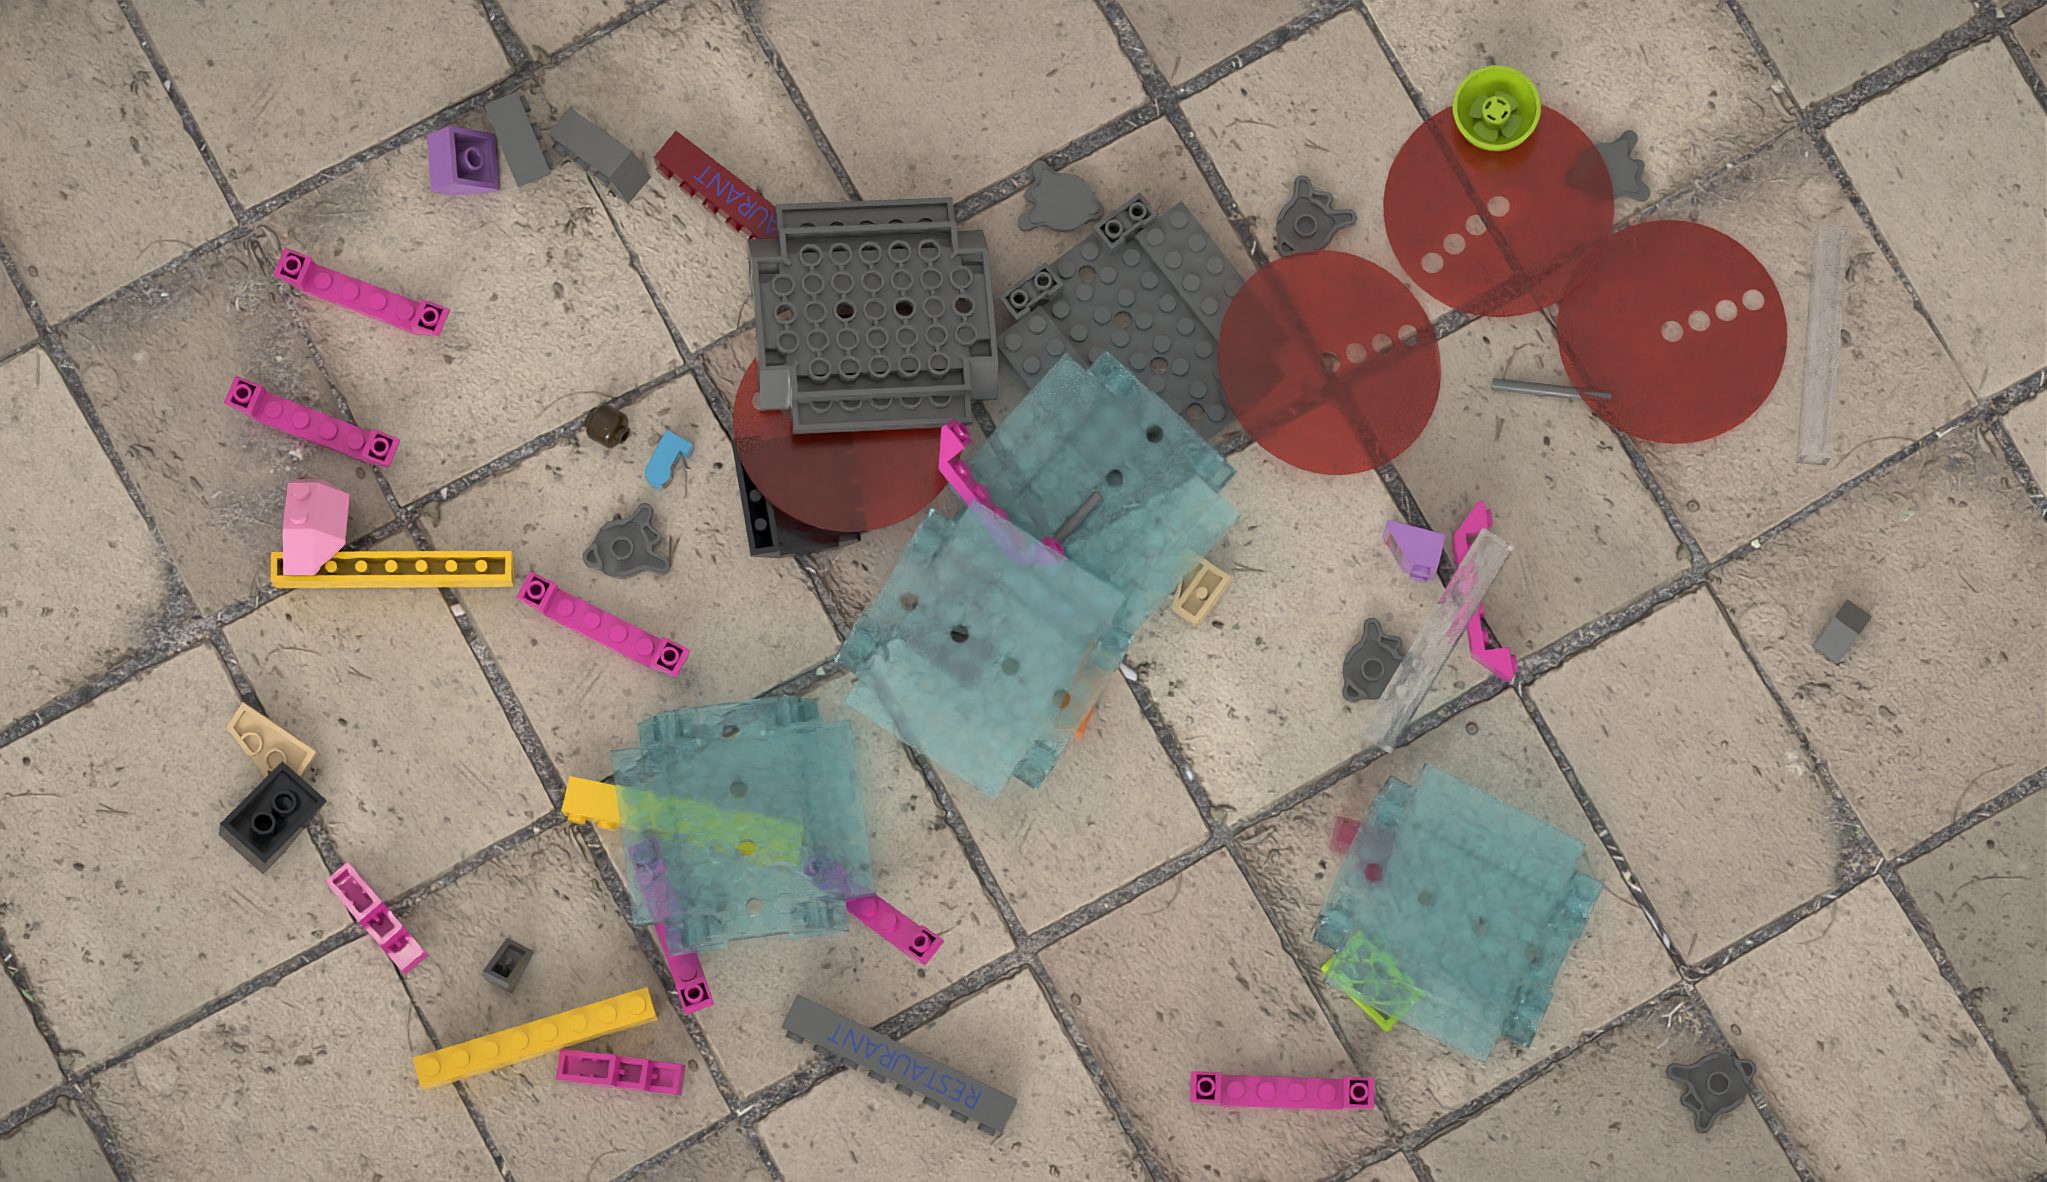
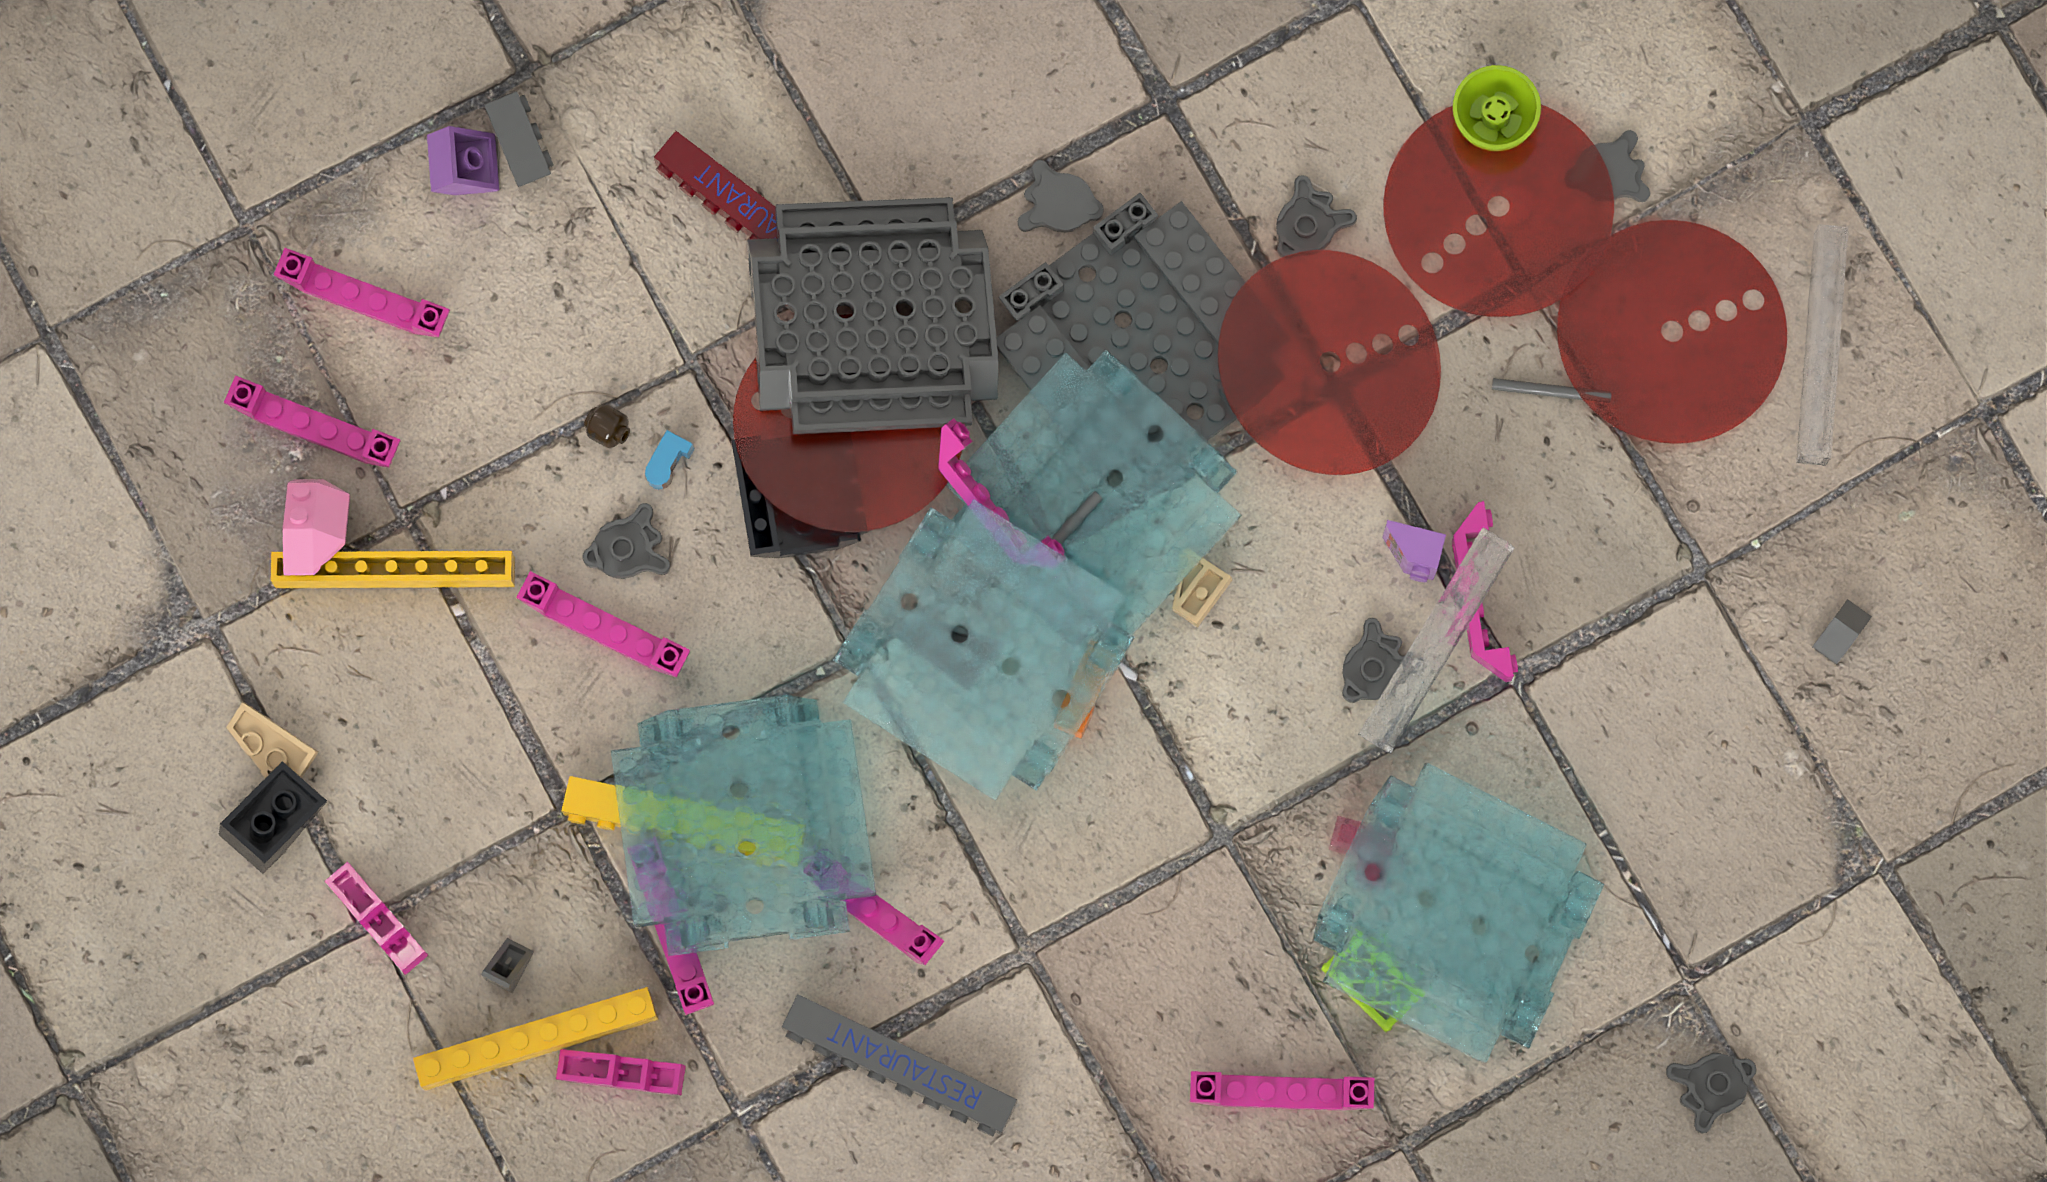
dark grey wedge [548,108,651,204] -> none

